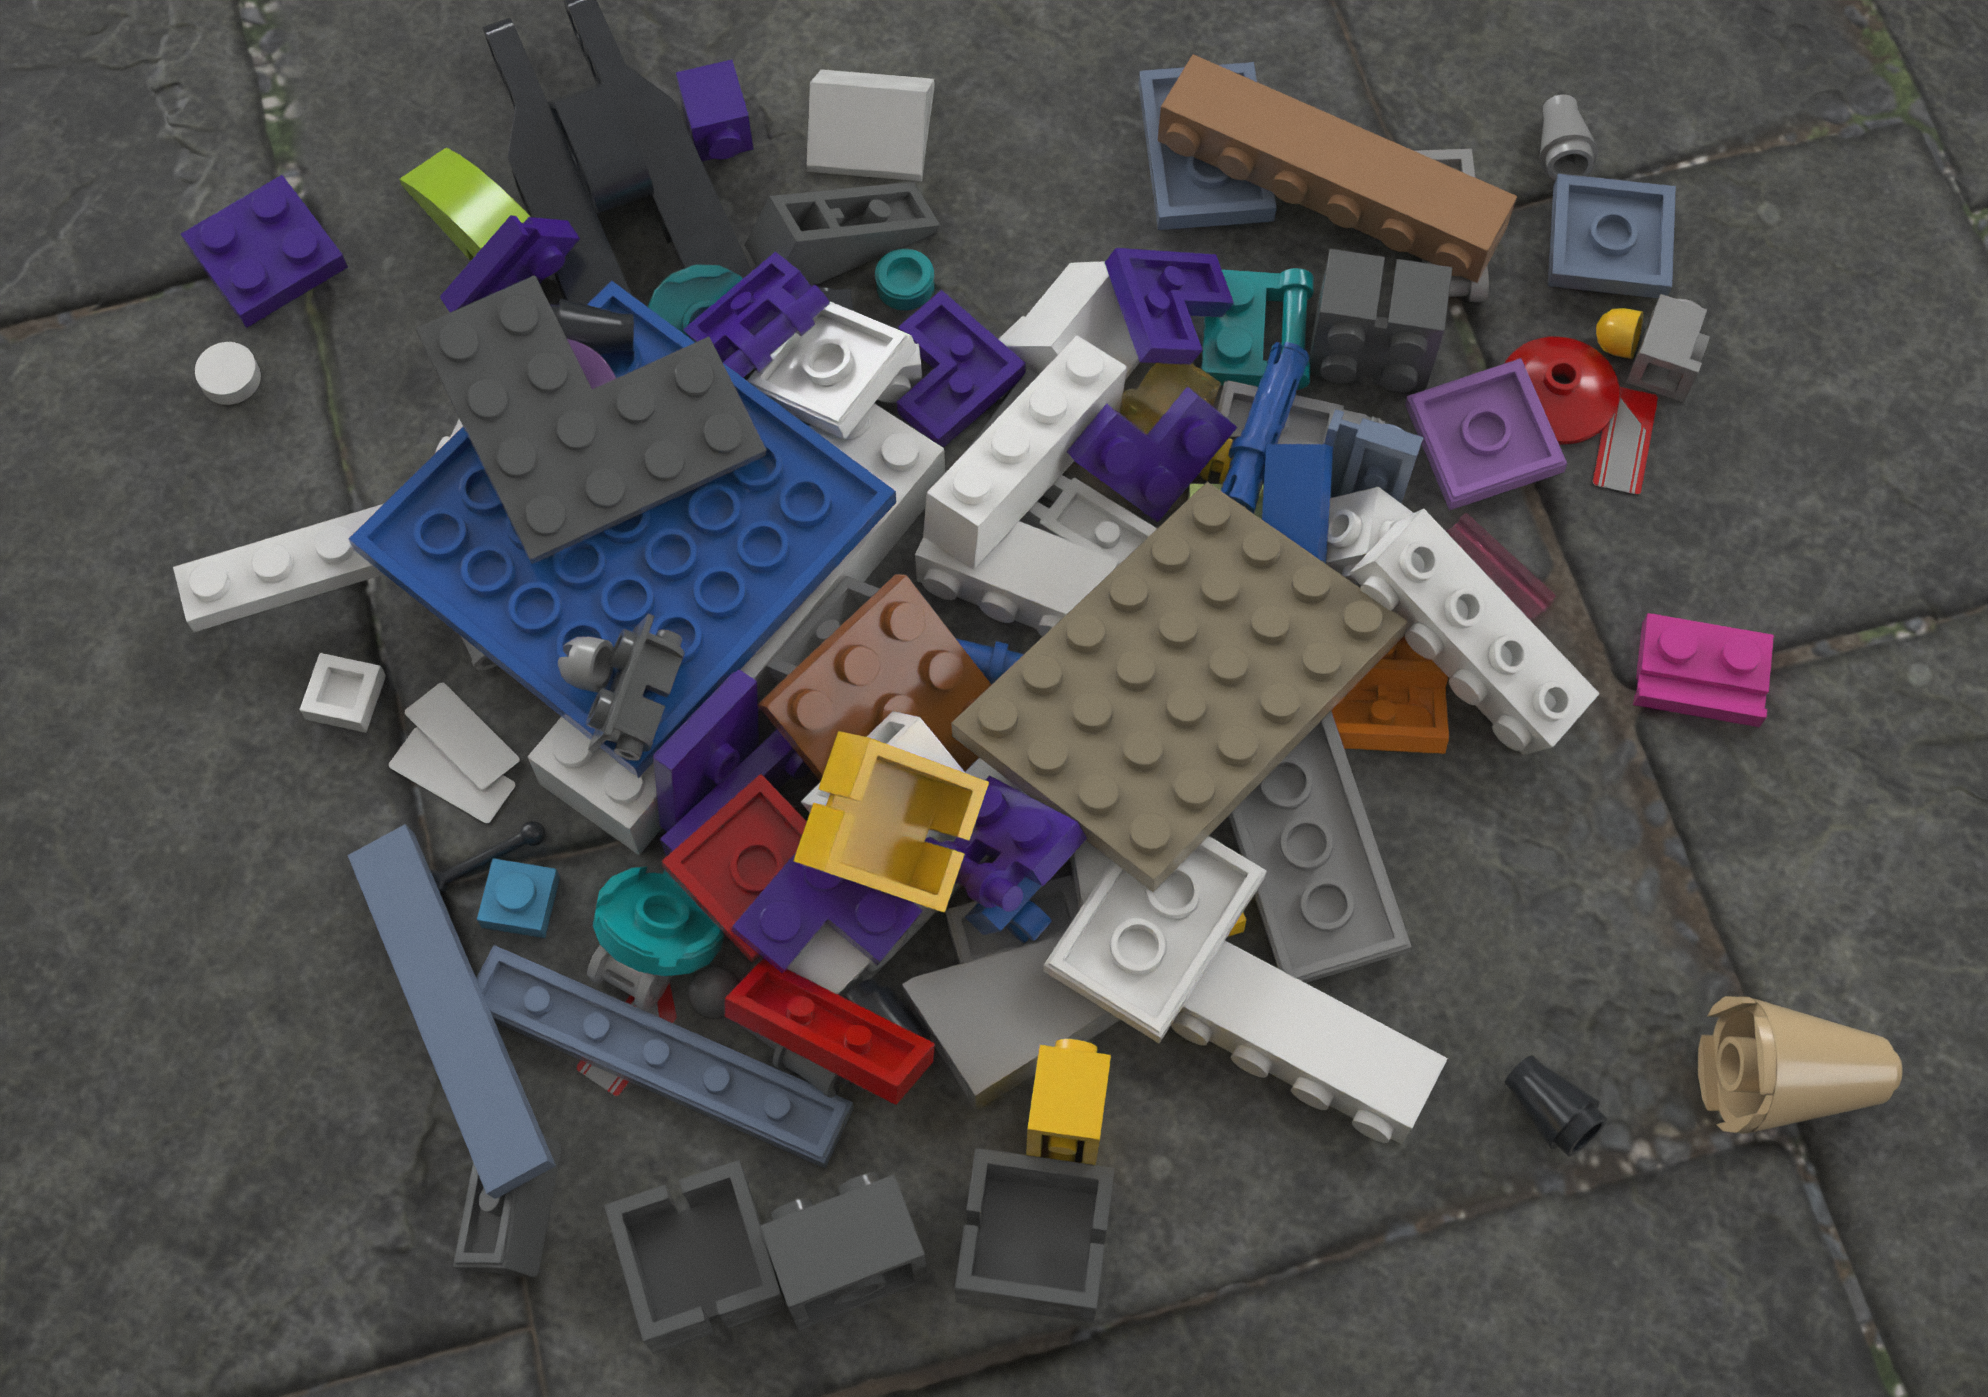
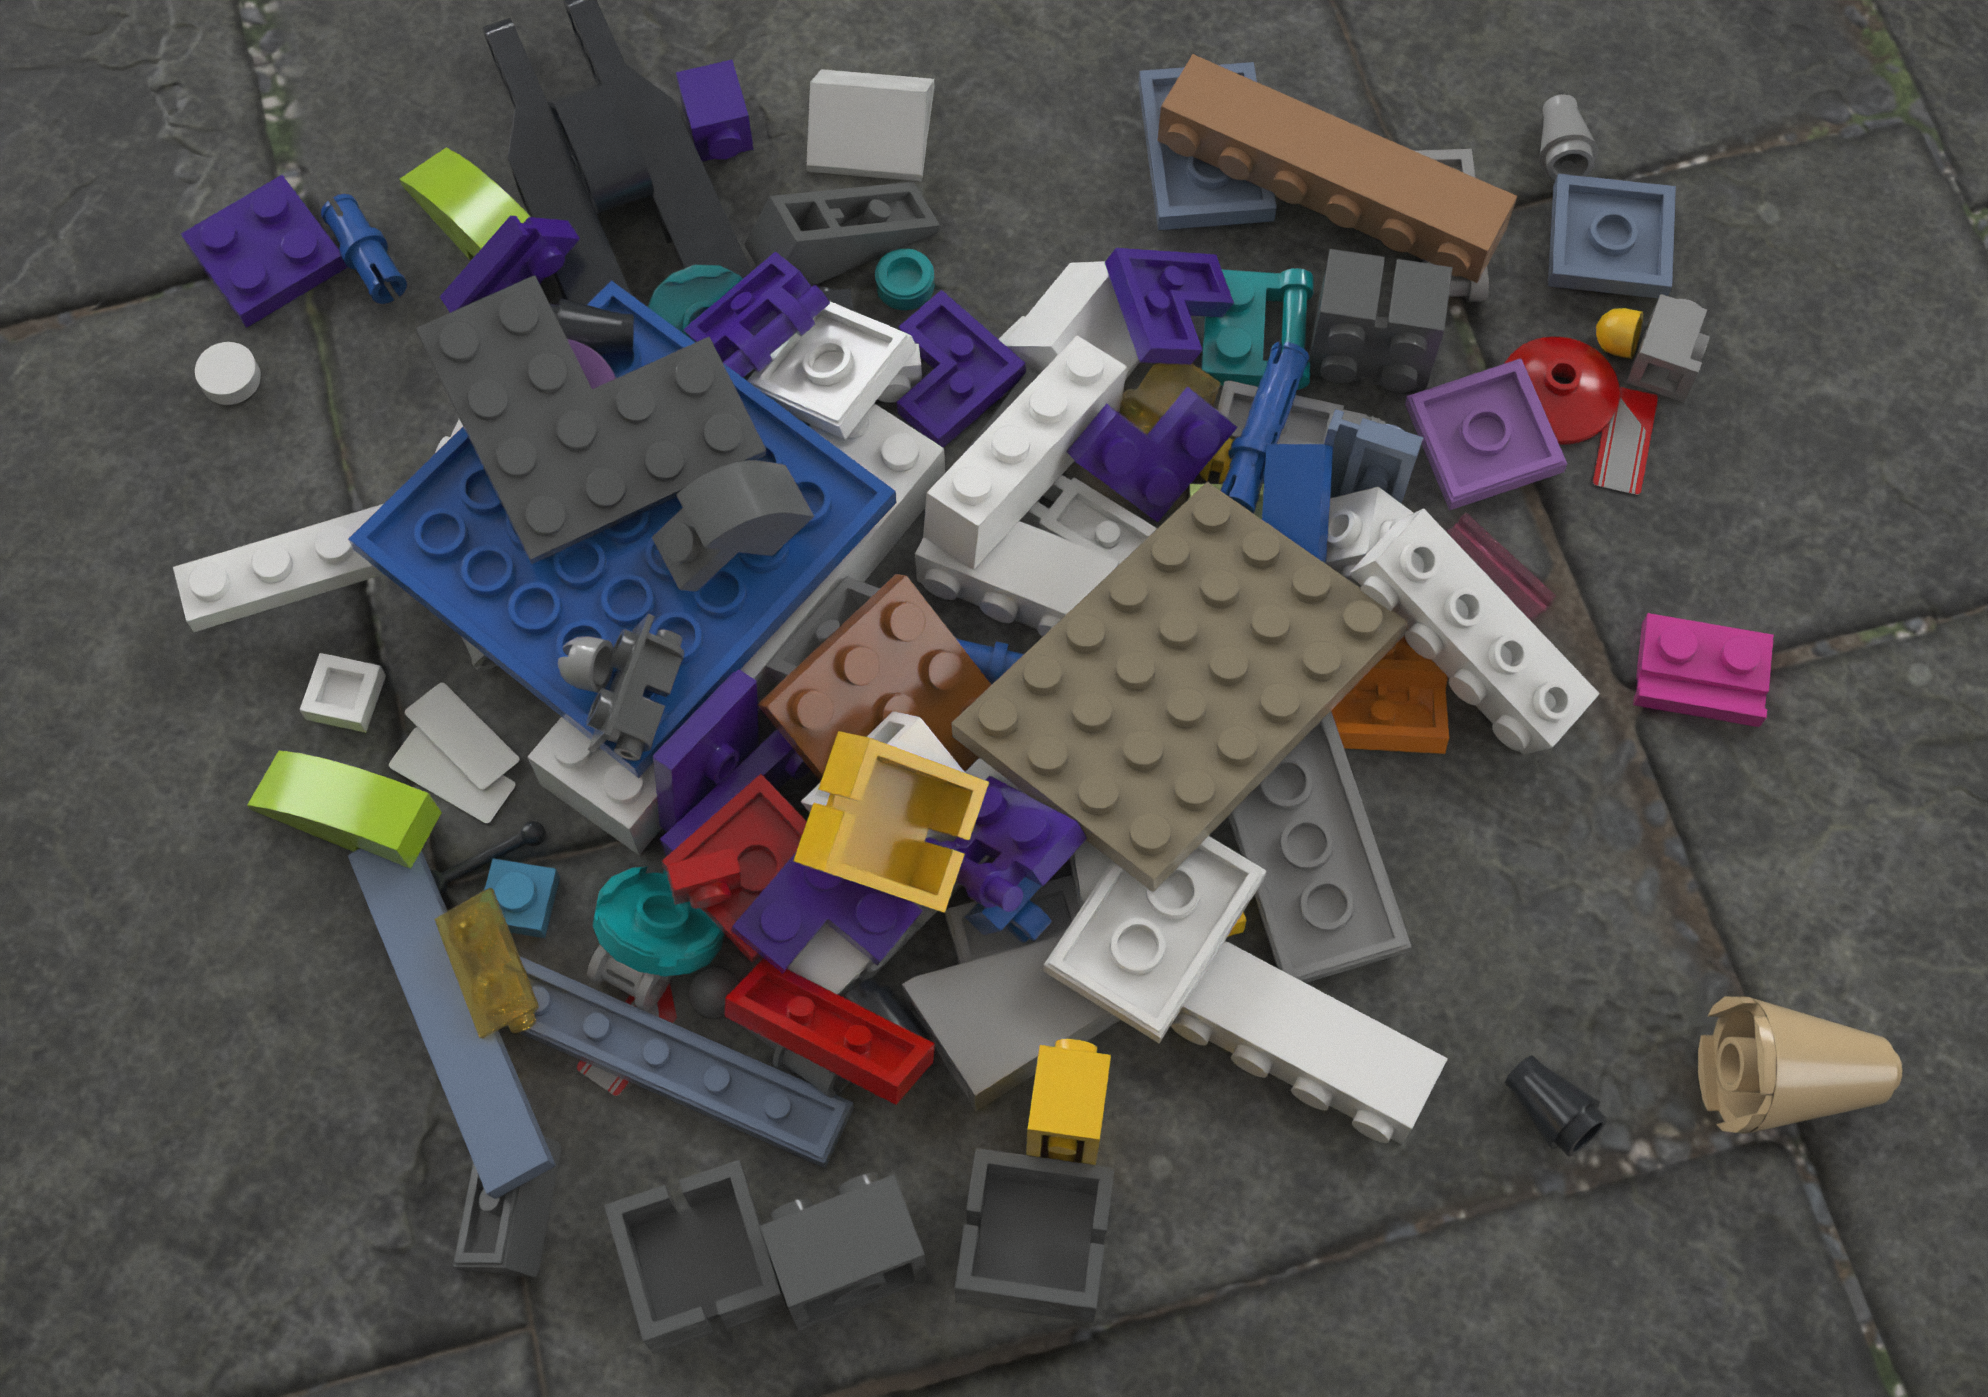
none -> lime slope [247,750,442,869]
none -> blue pin [321,194,407,304]
none -> clear yellow hinge [434,888,539,1039]
none -> dark grey brick [652,460,815,591]
none -> red plate [667,846,741,909]

